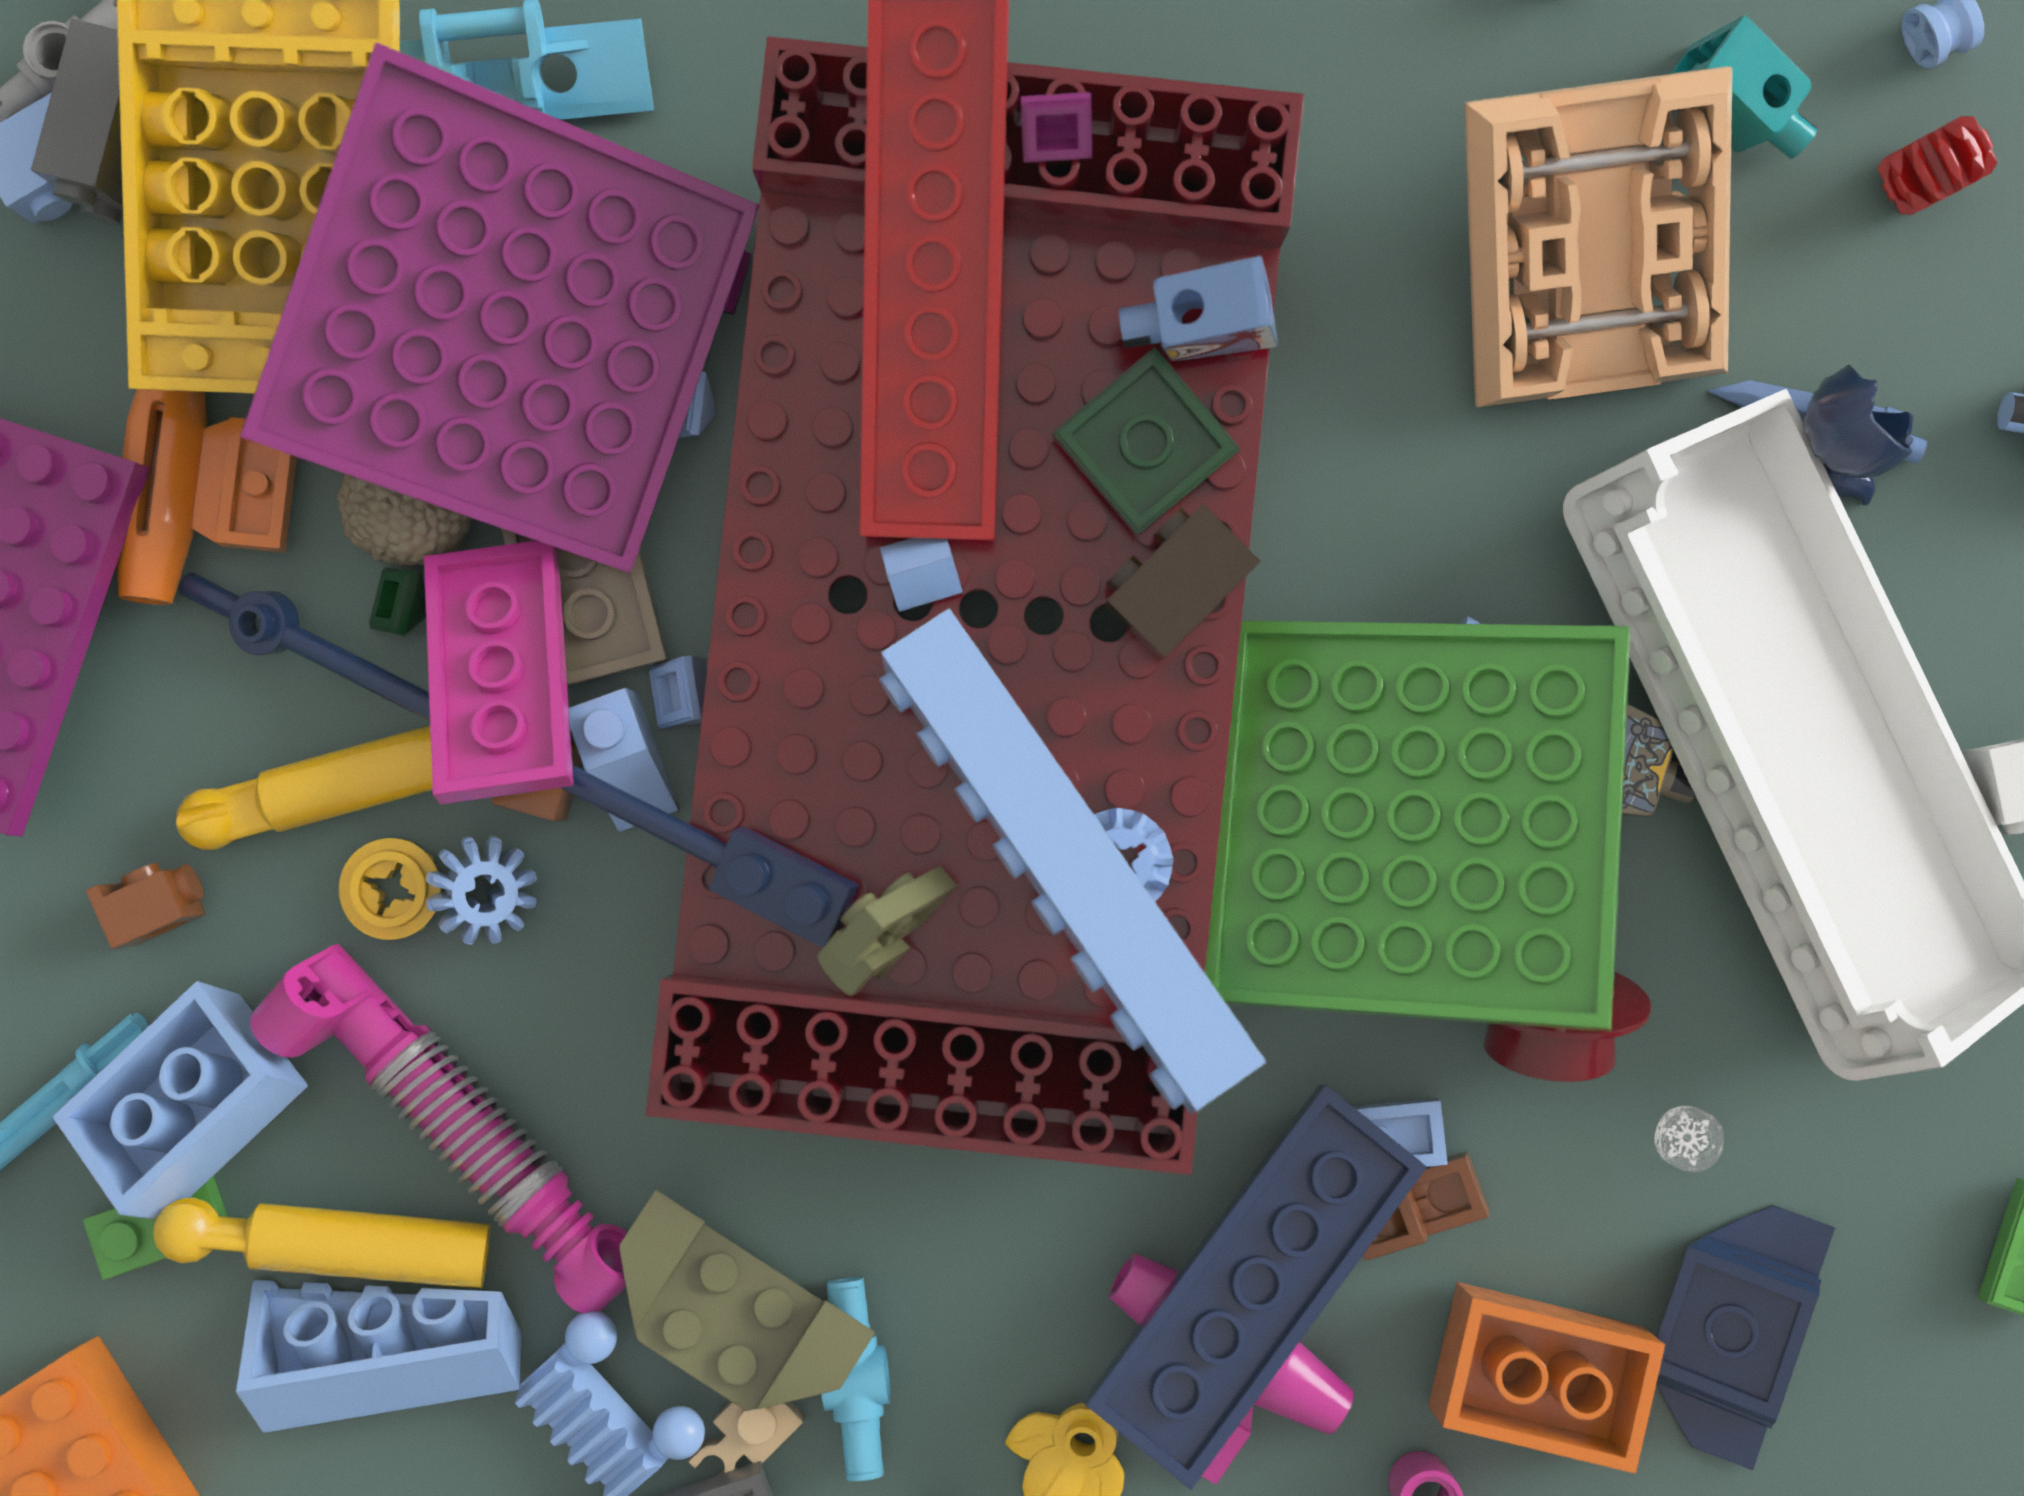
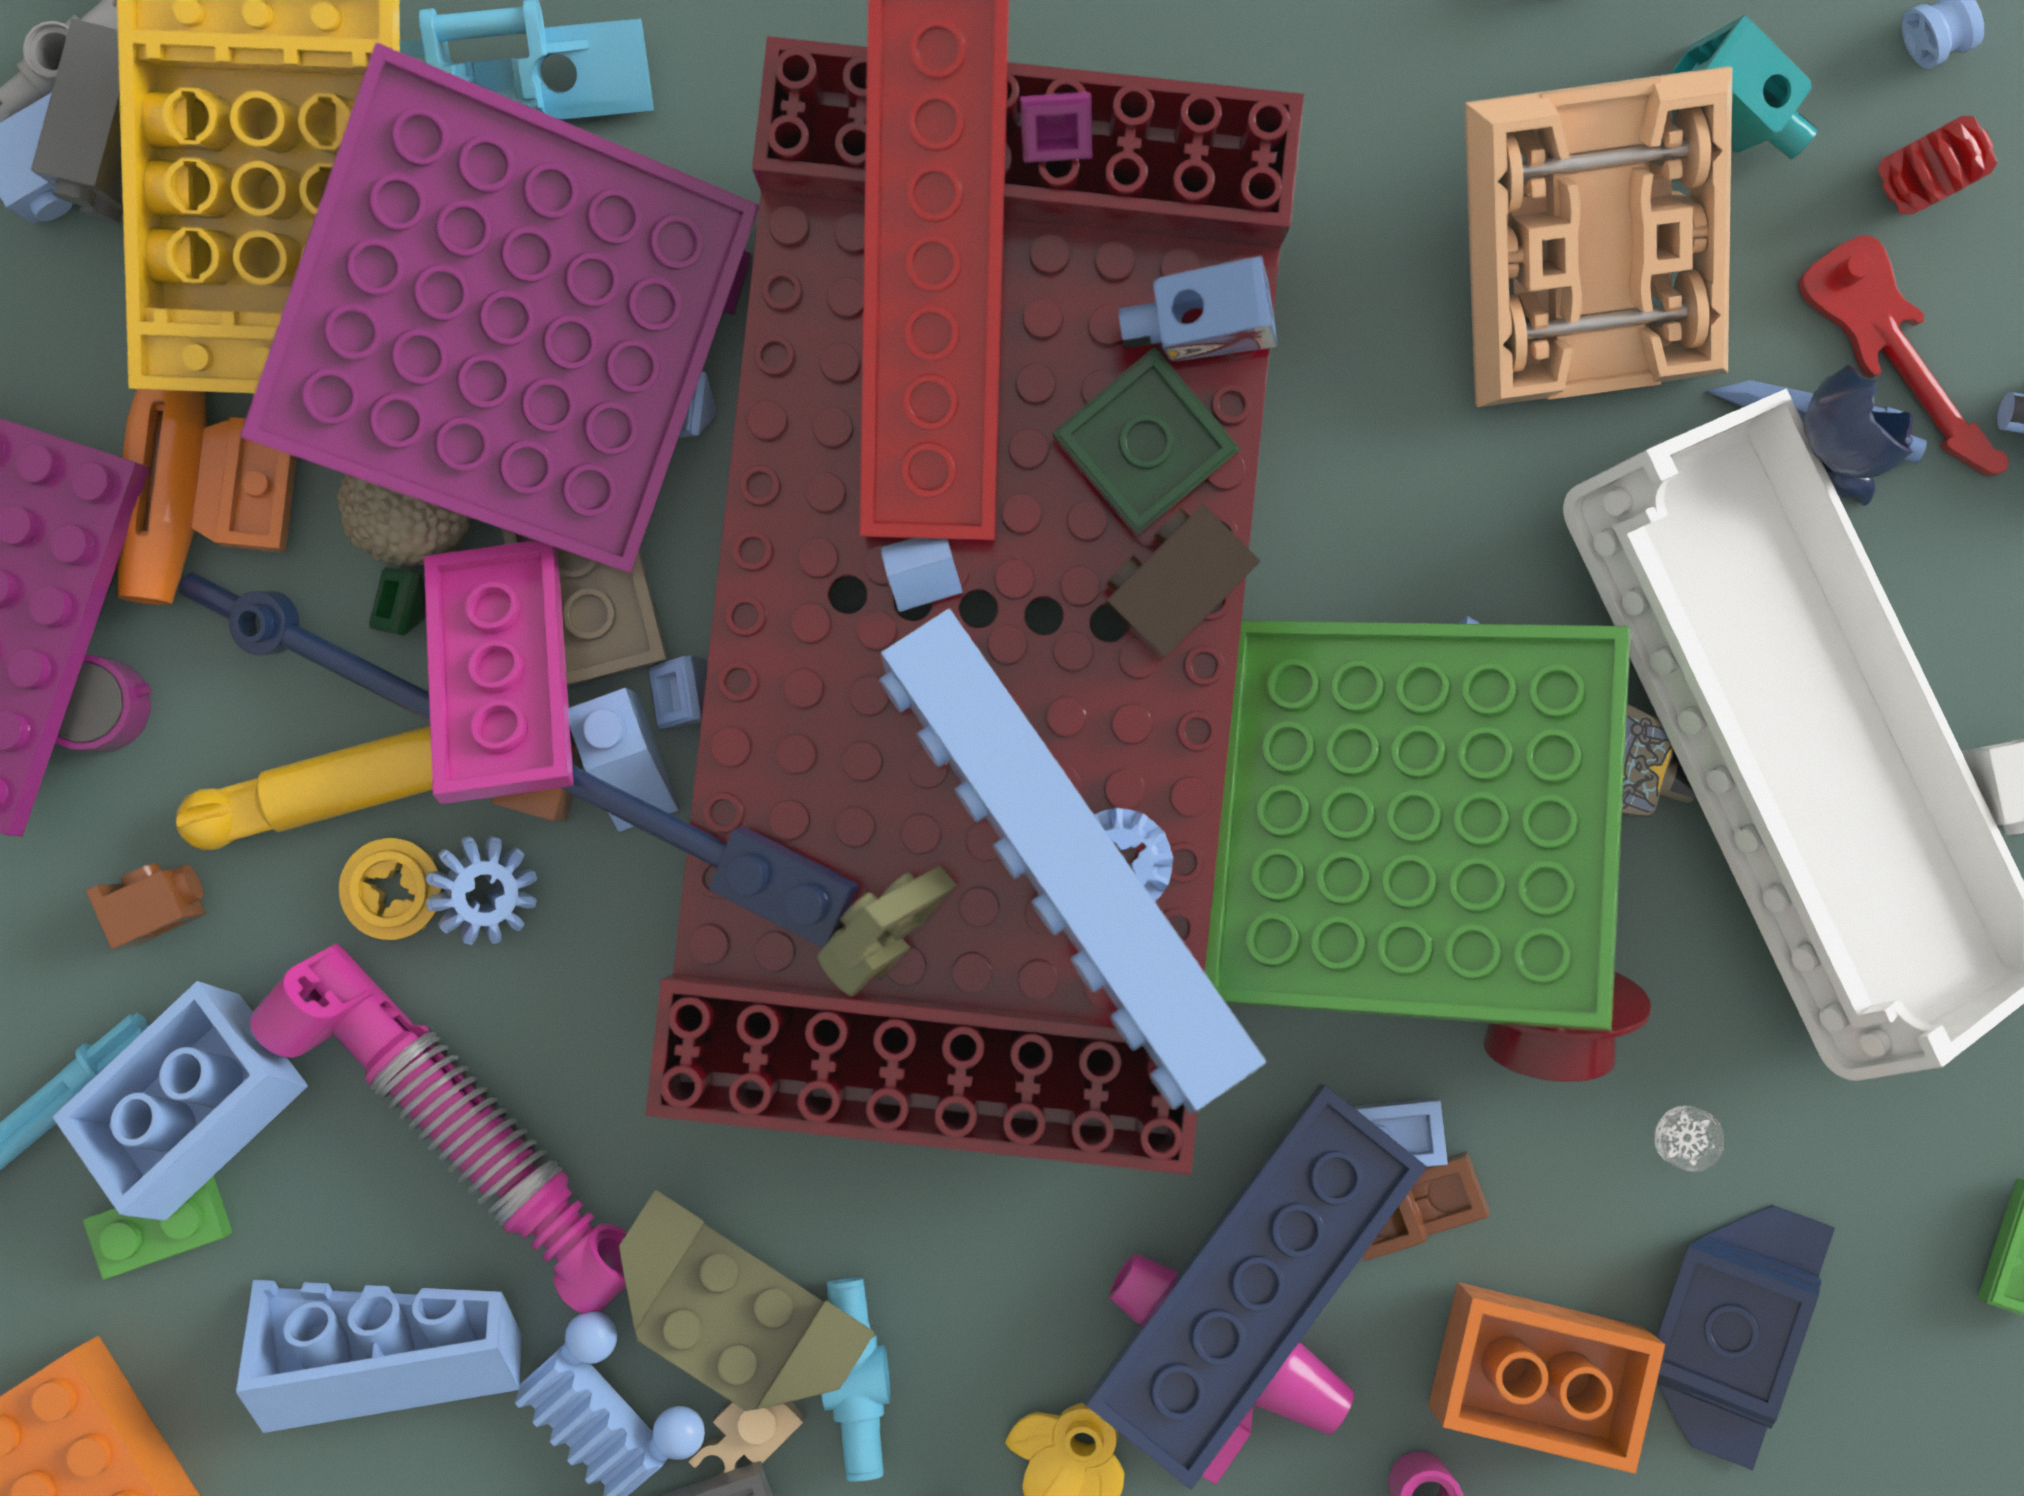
yellow piece [153,1197,491,1289] -> none
none -> piece [55,654,152,752]
none -> red piece [1798,235,2009,476]

